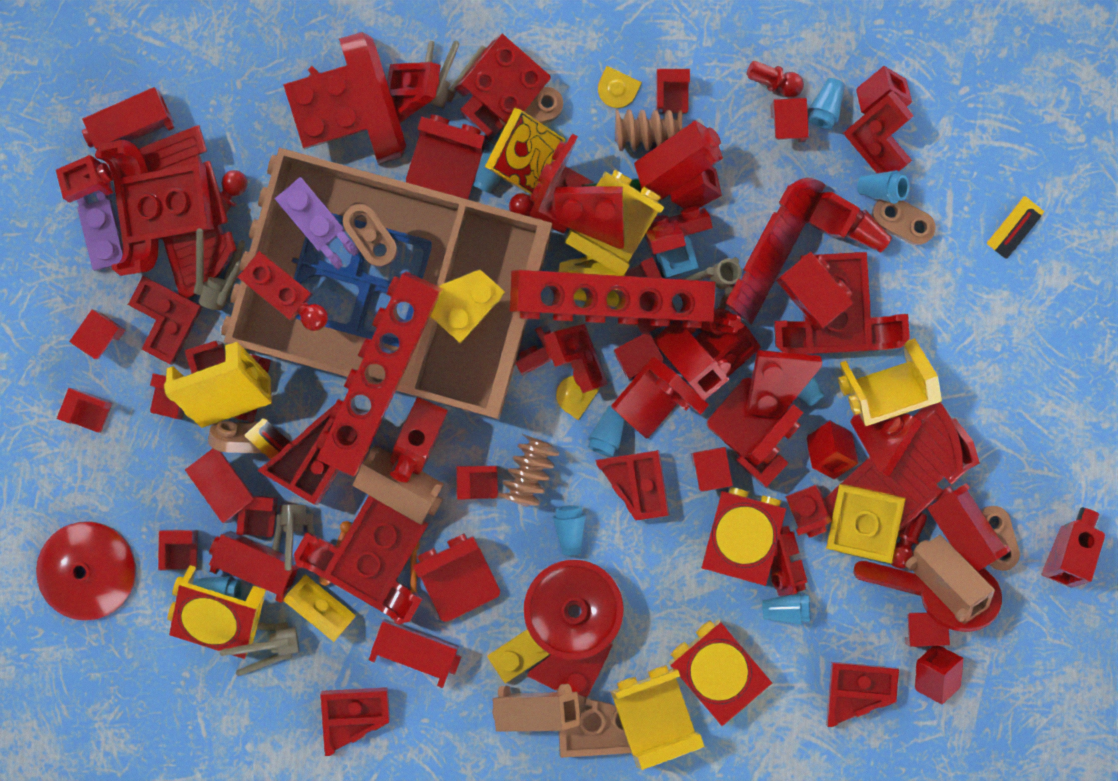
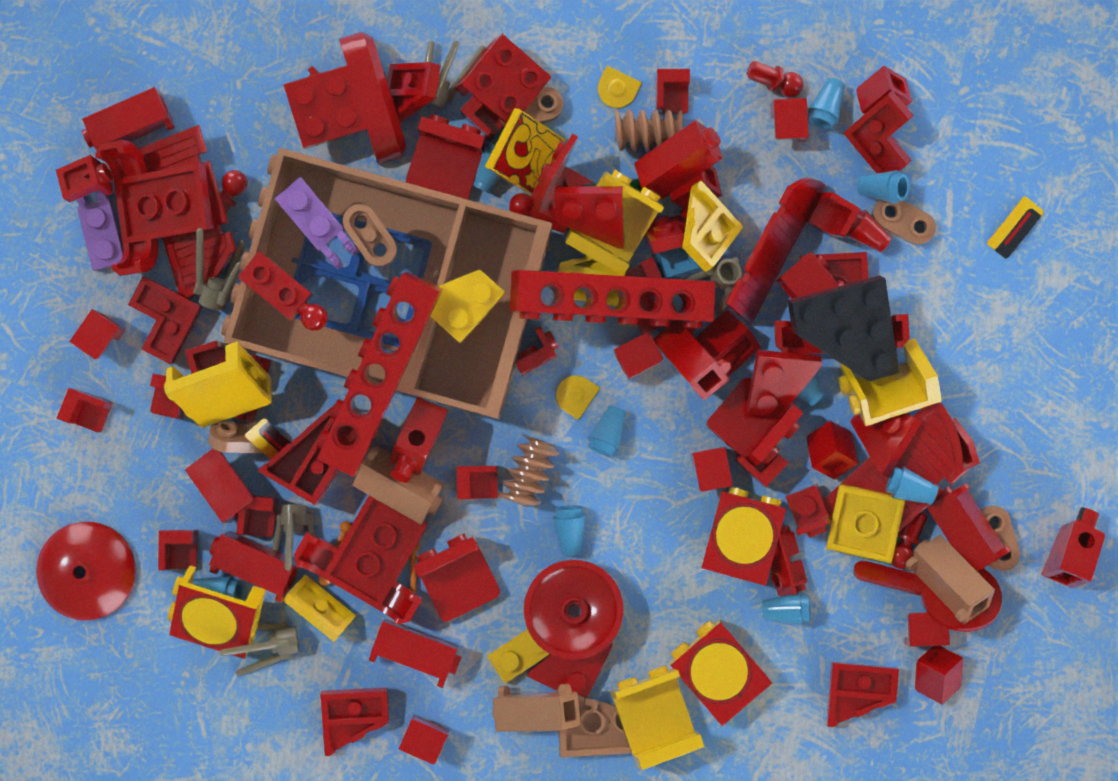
red plate [543,323,608,394] -> none
red wing [596,450,670,521] -> none
red bracket [611,356,709,439] -> none
red axle [699,308,744,335] -> none
none -> red panel [398,715,450,765]
none -> yellow wing [682,181,743,272]
none -> black plate [787,275,899,381]
none -> dark azure cone [885,467,938,505]

